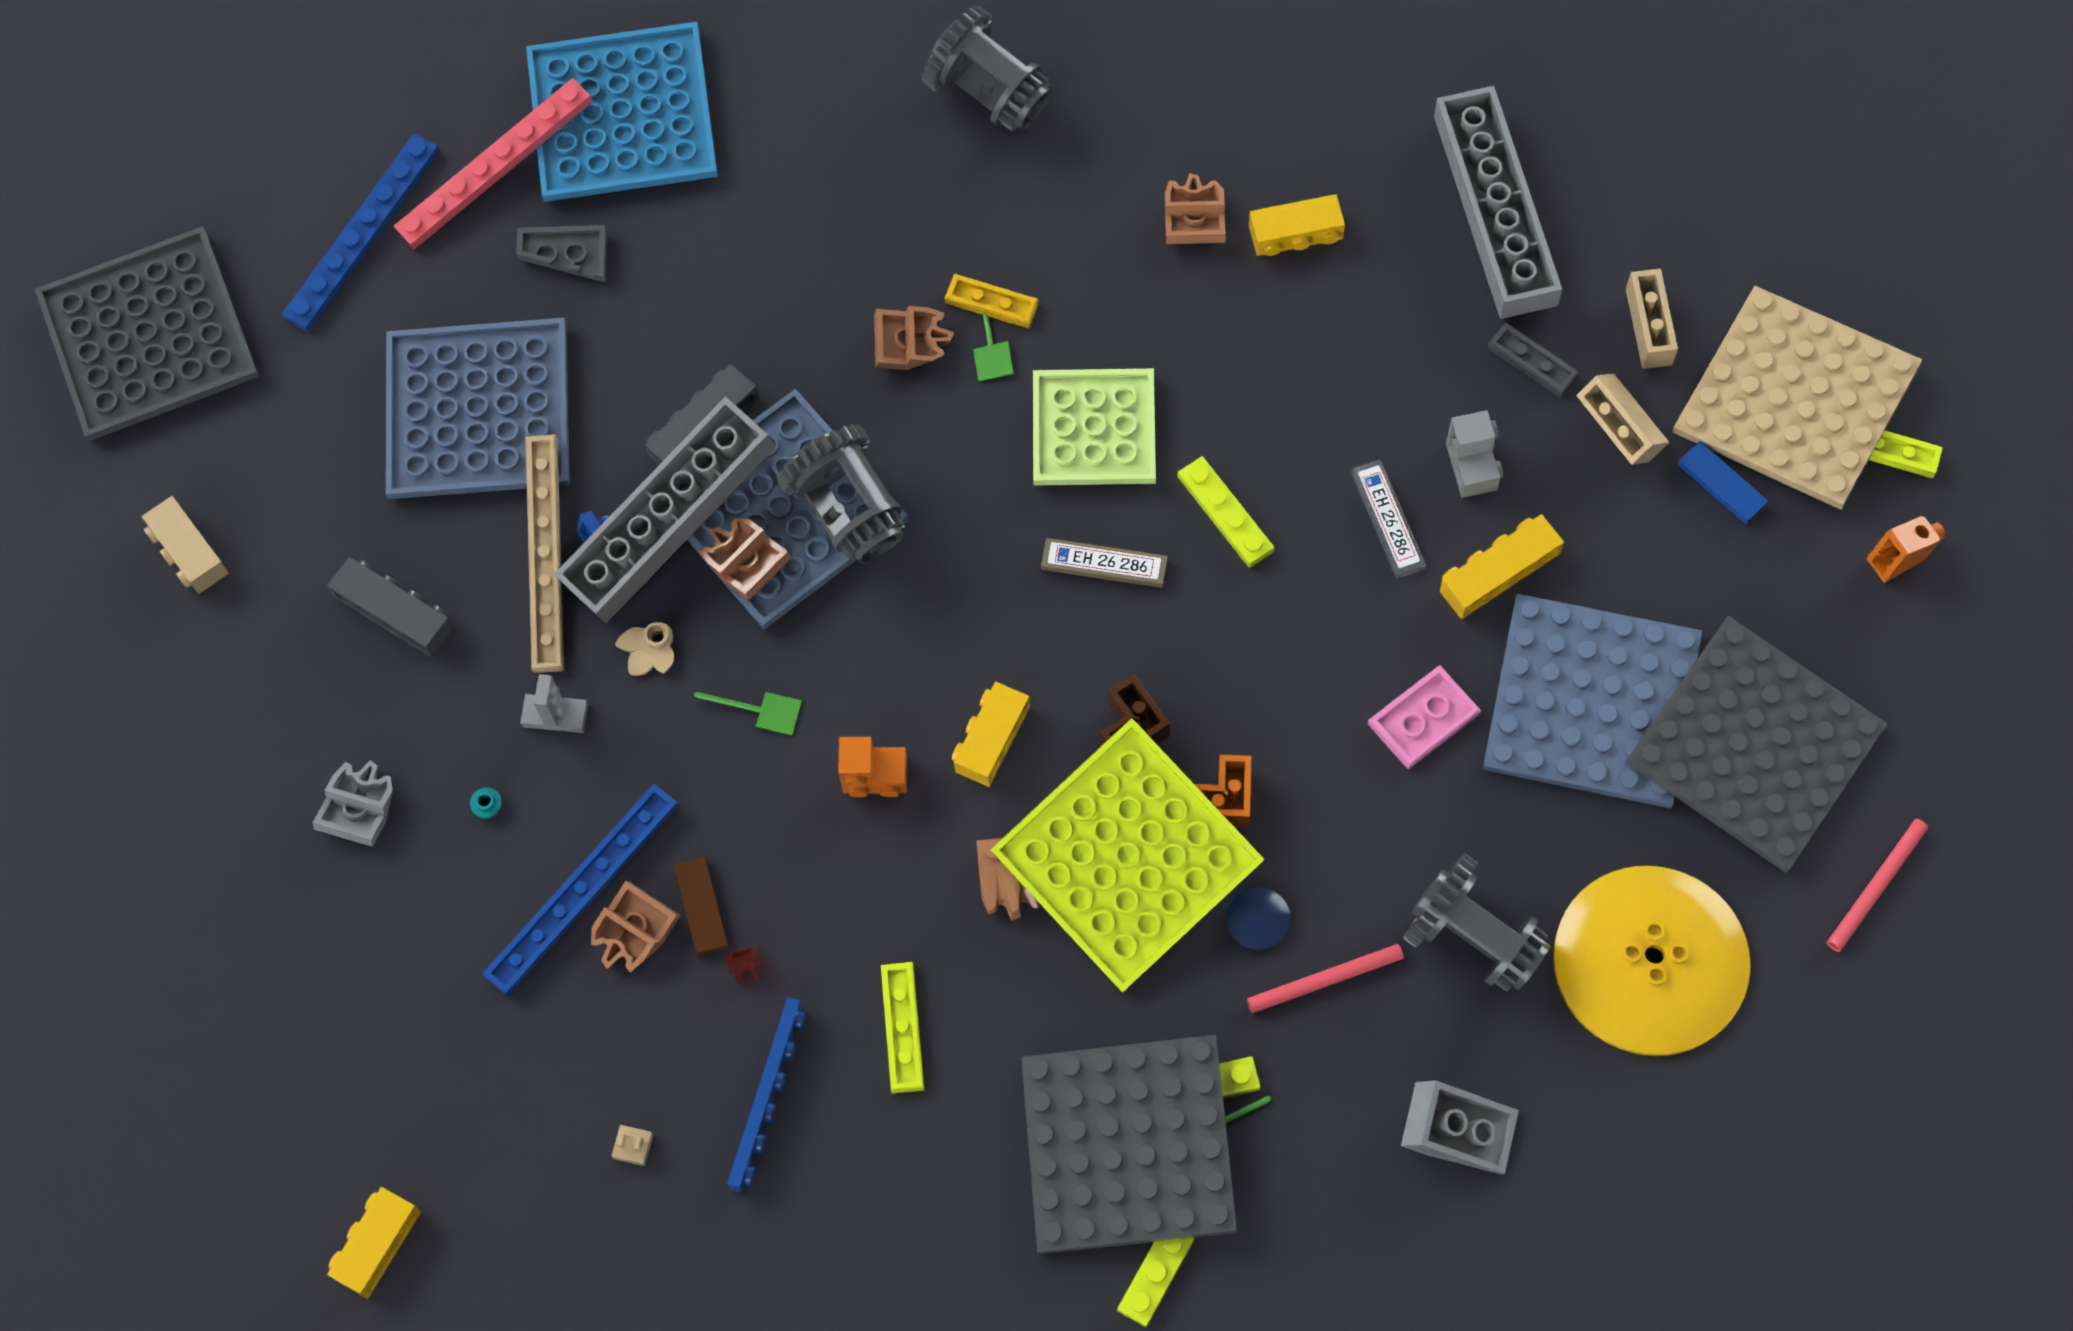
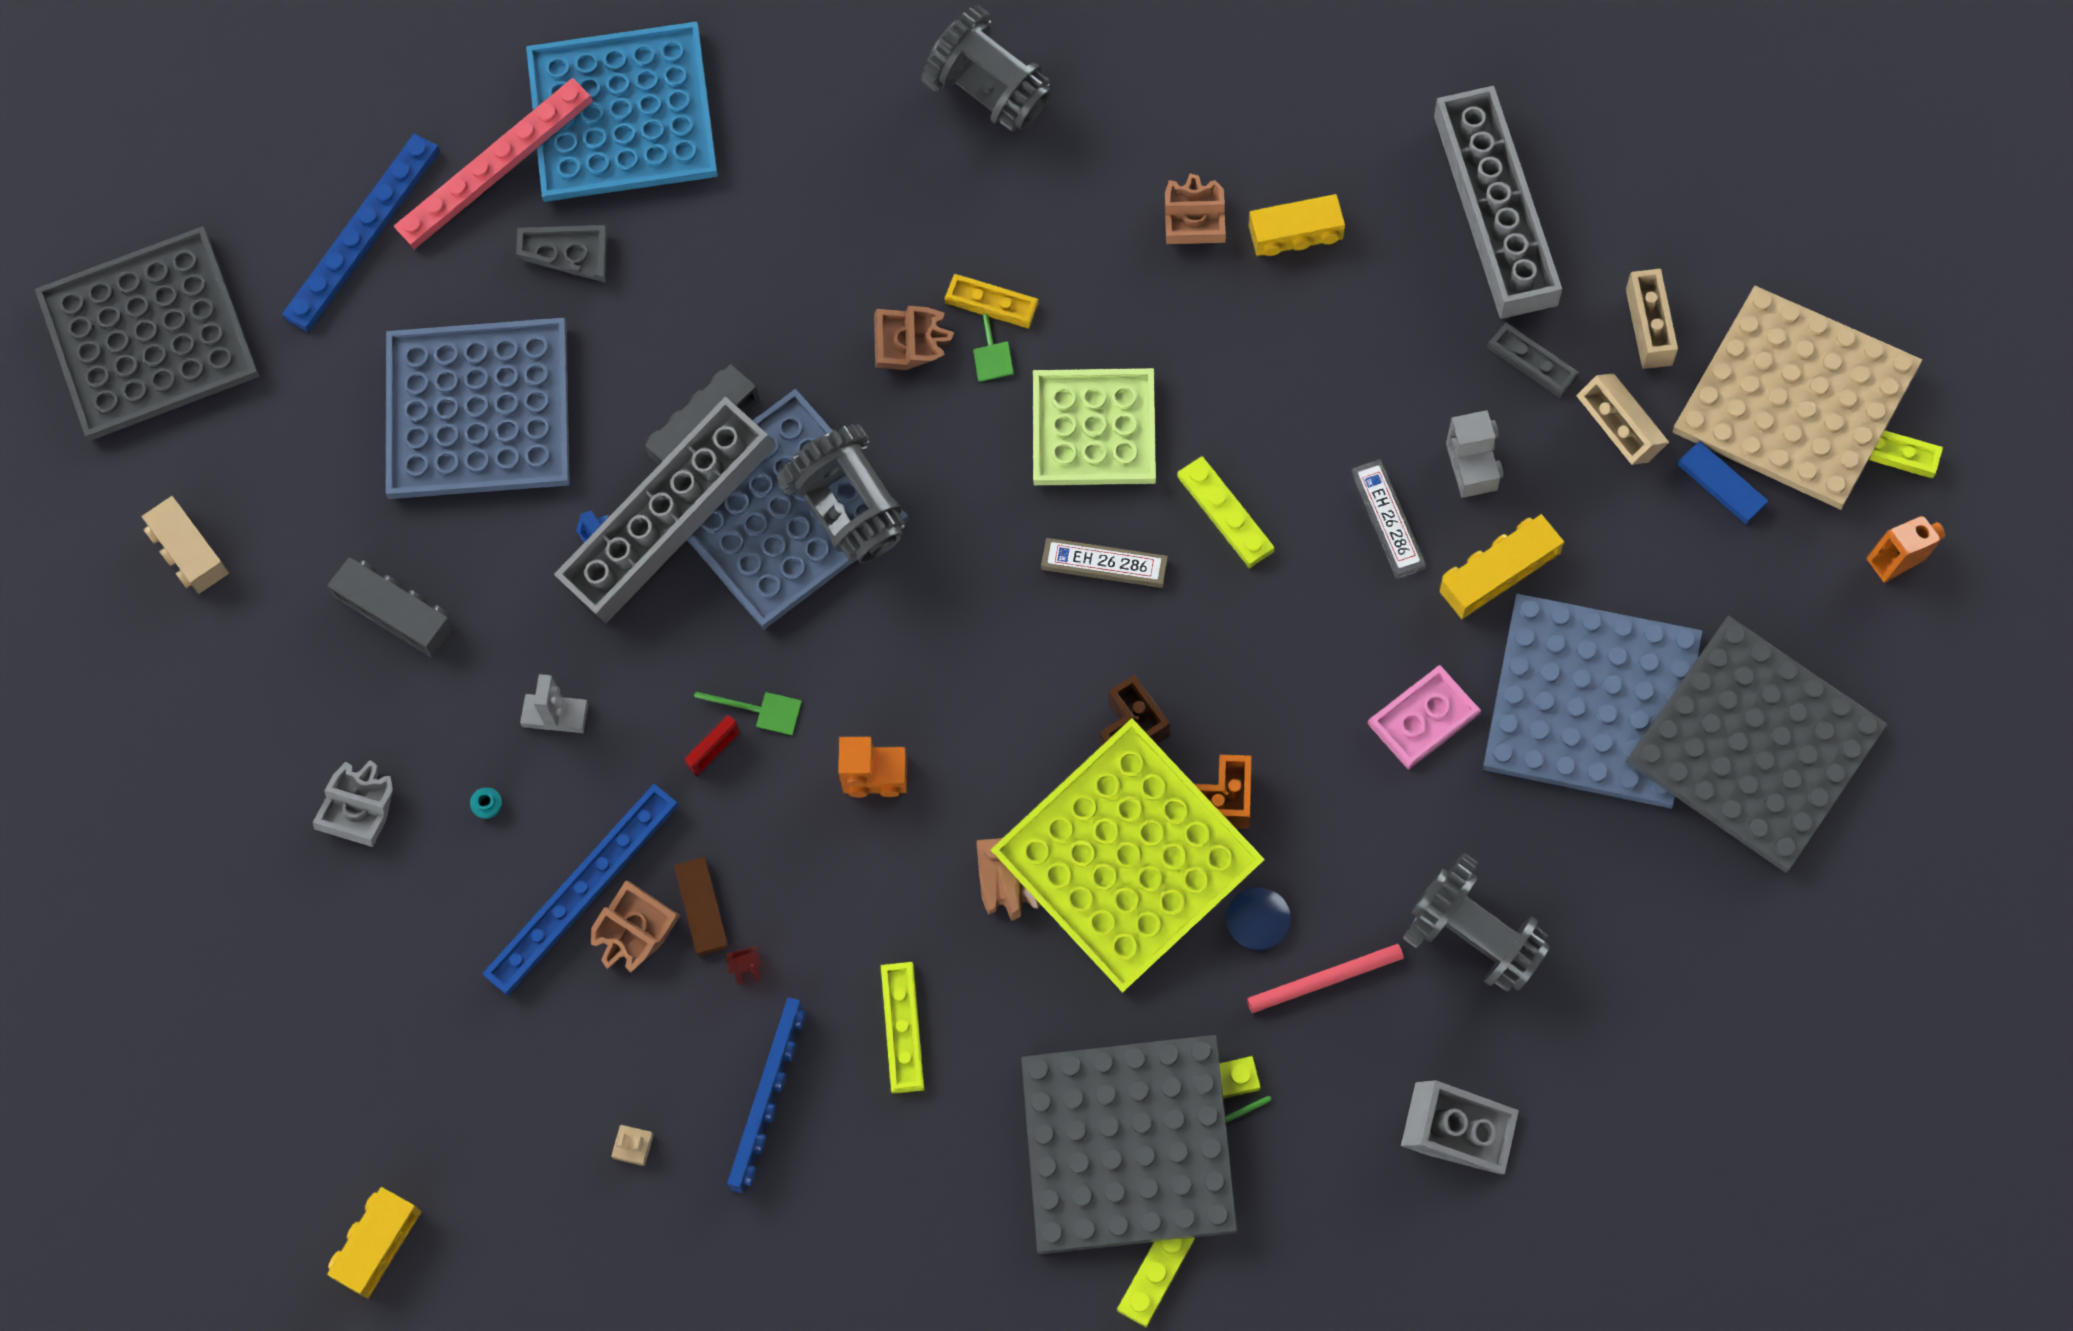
tan tile [525,434,564,673] -> none
tan plate [615,622,675,676] -> none
nougat plate [699,518,792,601] -> none
yellow brick [952,681,1030,787] -> none
yellow dish [1553,866,1750,1056] -> none
coral piece [1826,819,1928,952] -> none
none -> red tile [684,715,740,776]

